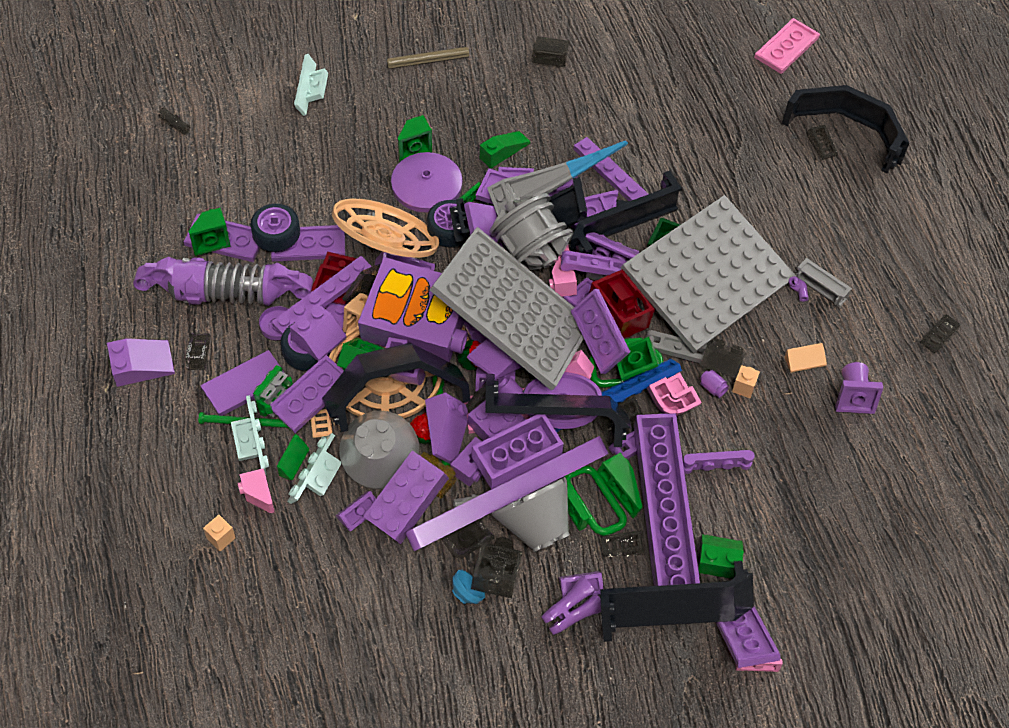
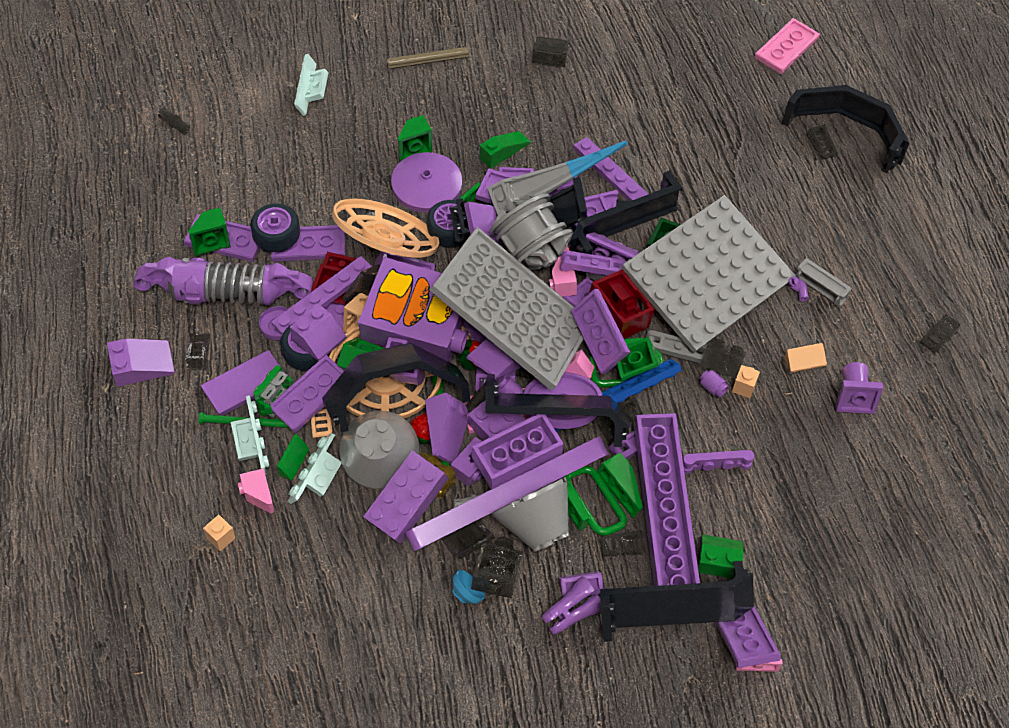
medium lavender slope [335,491,376,532] -> none
bright pink brick [647,373,702,416] -> none

